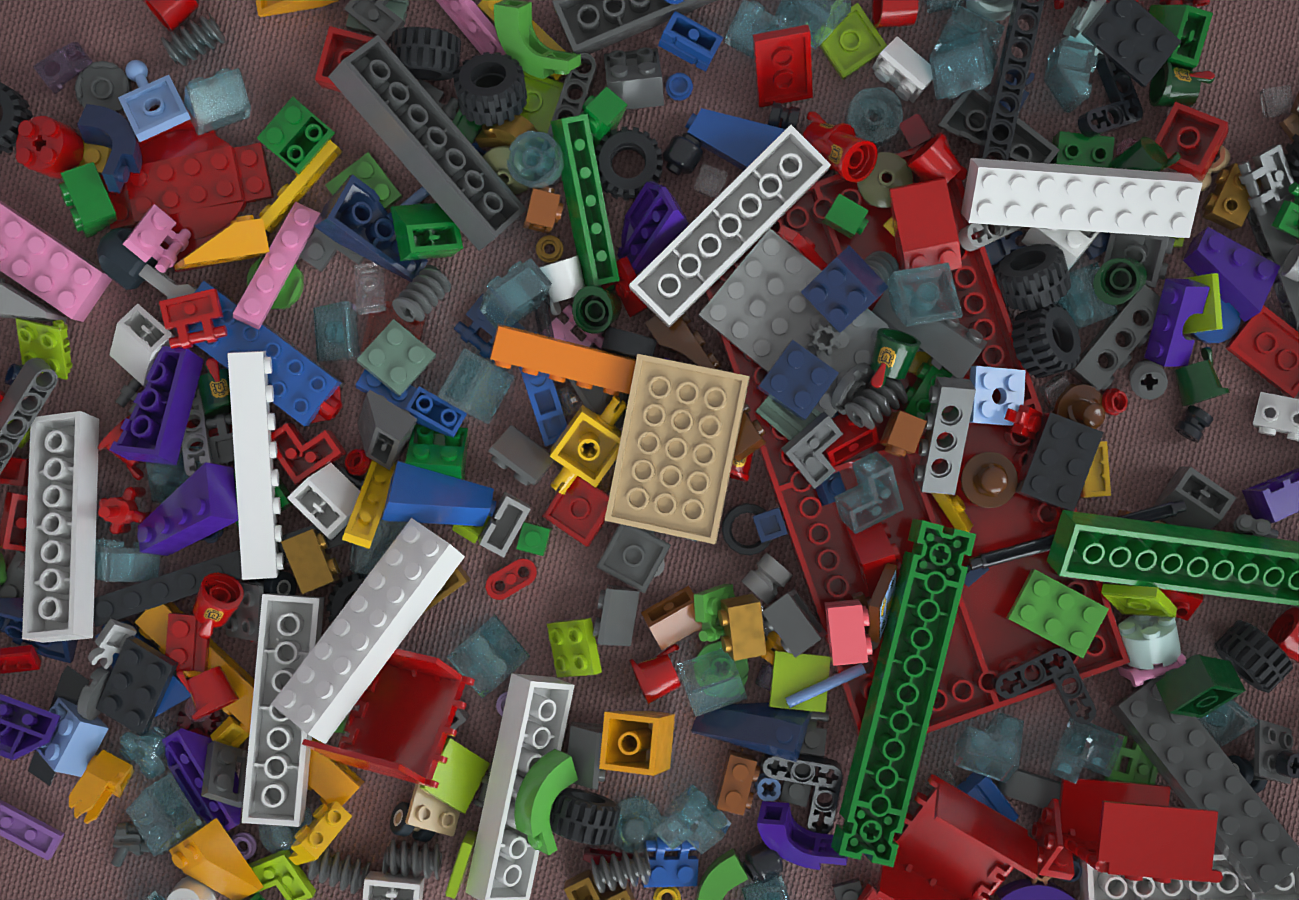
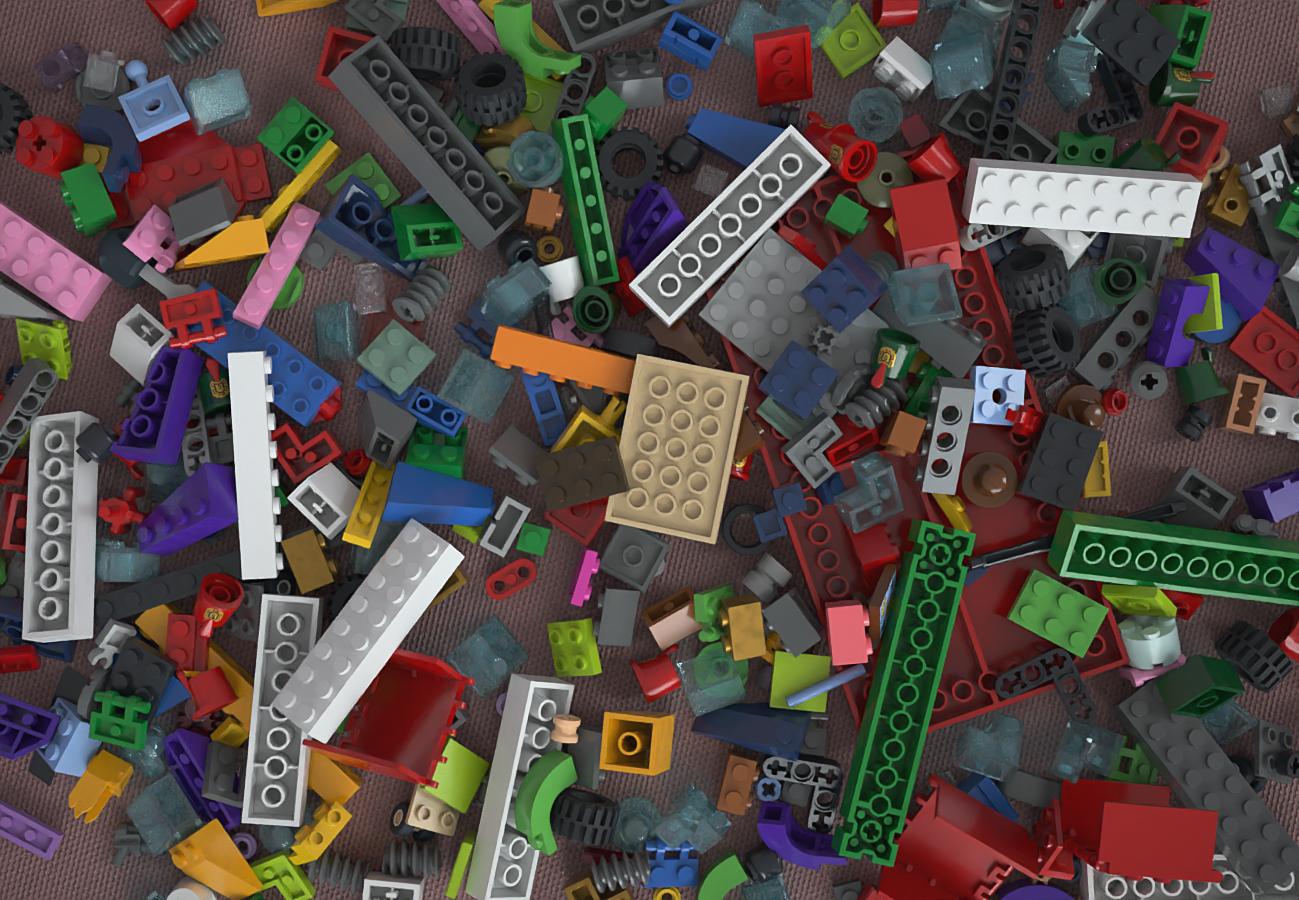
none -> black head [75,422,120,464]
none -> clear bracket [84,50,125,93]
none -> green plate [89,690,151,751]
none -> dark grey slope [168,177,239,246]
none -> black head [497,229,538,270]
none -> dark brown plate [534,436,630,512]
none -> light nougat wheel [550,714,581,743]
none -> dark pink plate [567,545,600,607]
none -> dark blue plate [771,482,807,517]
none -> nougat brick [1217,374,1266,434]

